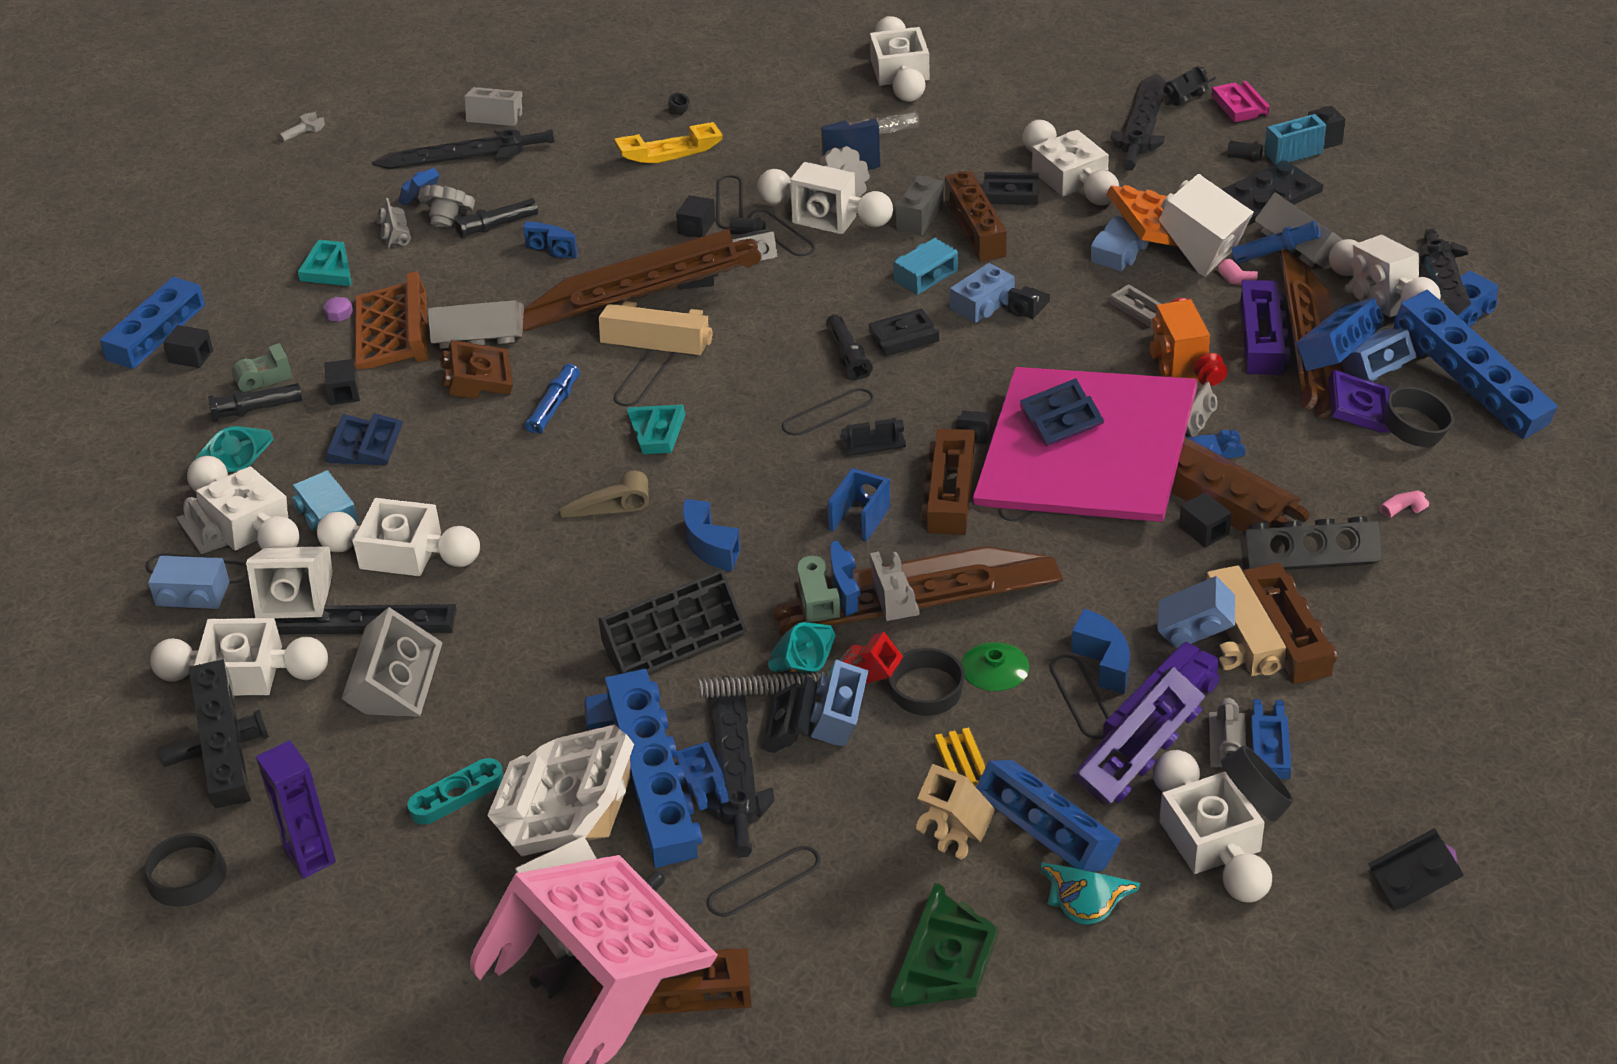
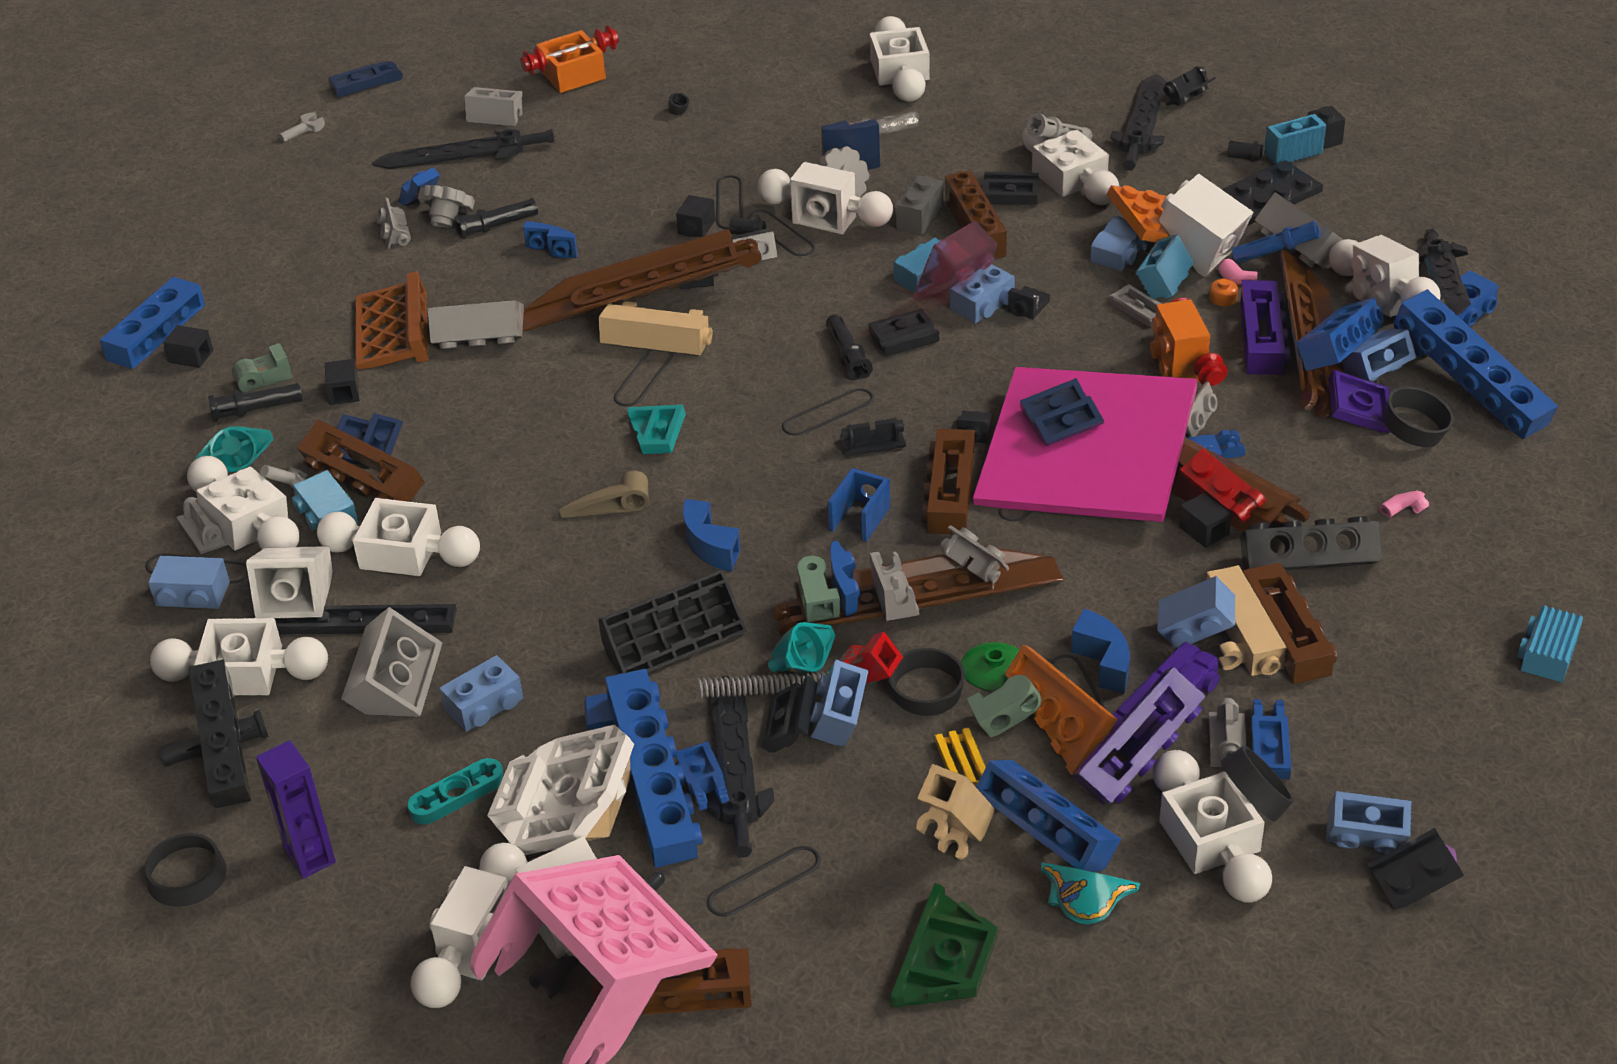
teal wing [298,240,352,286] -> none
medium lavender tile [323,297,353,321] -> none
reddish brown plate [440,340,513,399] -> none
blue pin [525,363,580,434] -> none
yellow slope [614,122,723,163] -> none
dark pink plate [1211,81,1270,122] -> none
none -> light grey bar [260,465,308,488]
none -> reddish brown brick [297,419,424,502]
none -> dark blue hinge [328,61,403,97]
none -> white brick [411,843,527,1008]
none -> medium blue brick [439,655,523,732]
none -> orange brick [520,25,619,93]
none -> clear pink slope [913,221,998,301]
none -> light grey hinge [940,525,1009,583]
none -> sand green leg [967,675,1042,737]
none -> orange wing [1005,645,1118,775]
none -> light grey pin [1026,113,1092,140]
none -> dark azure brick [1136,234,1194,299]
none -> red plate [1180,448,1267,524]
none -> orange piece [1209,278,1238,306]
none -> medium blue brick [1326,791,1411,854]
none -> dark azure brick [1517,605,1583,683]

